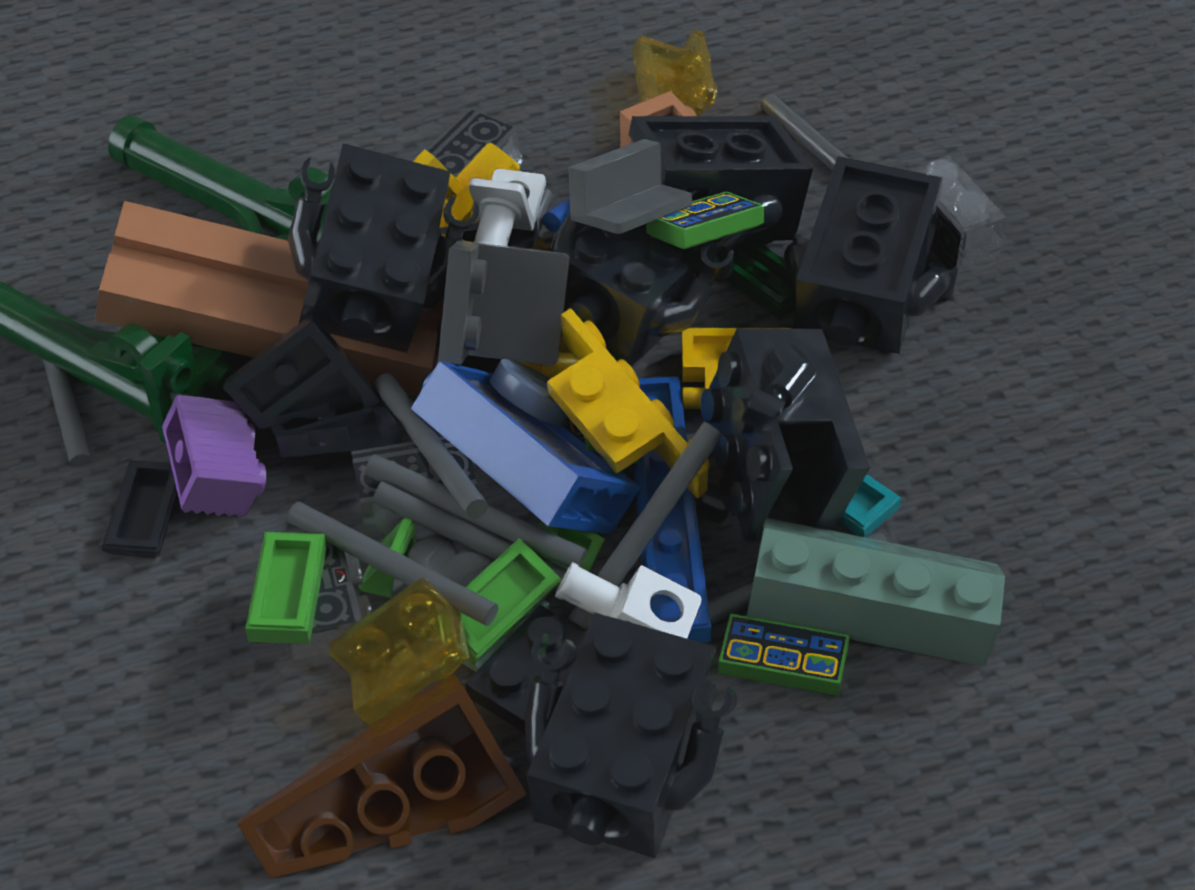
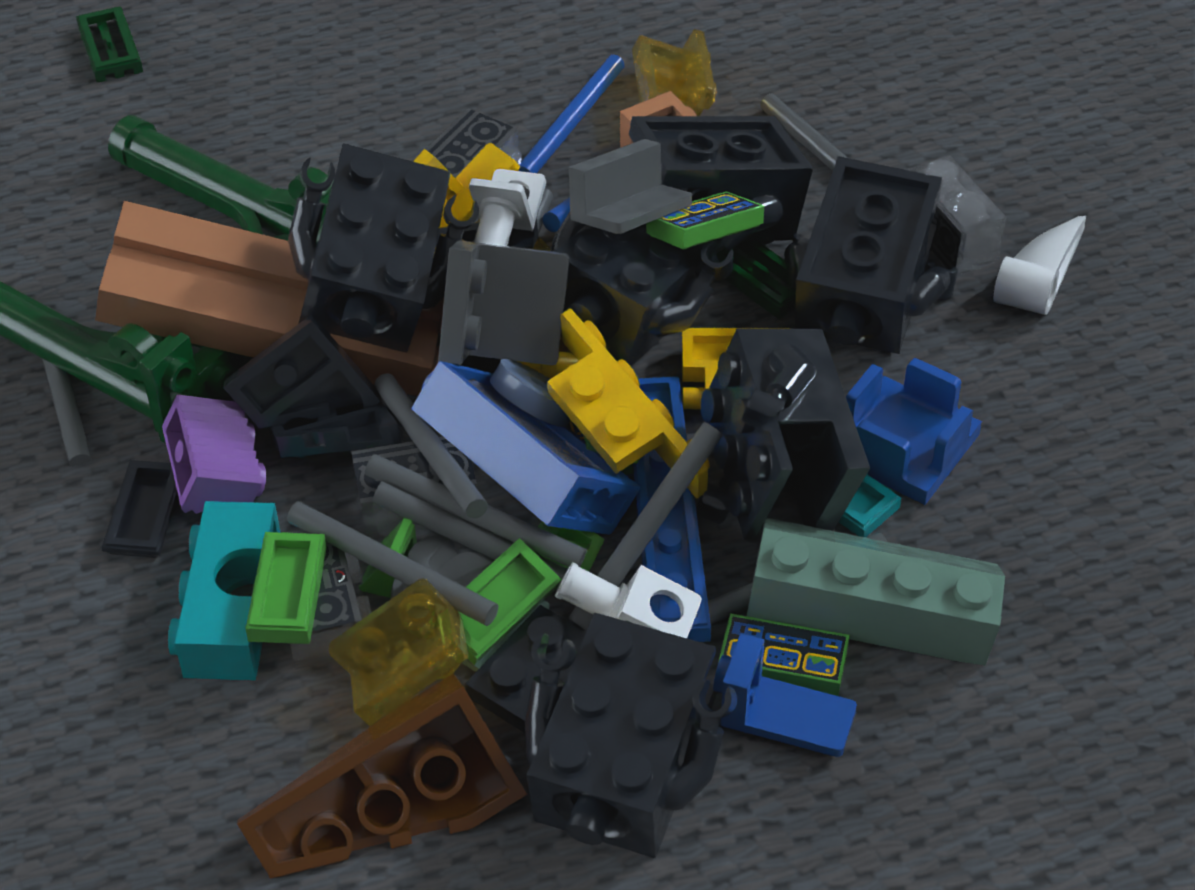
none -> dark green tile [76,6,143,83]
none -> teal arch [168,501,281,680]
none -> blue bar [518,55,625,173]
none -> blue bracket [713,633,857,757]
none -> blue panel [846,358,982,505]
none -> white piece [993,216,1086,315]

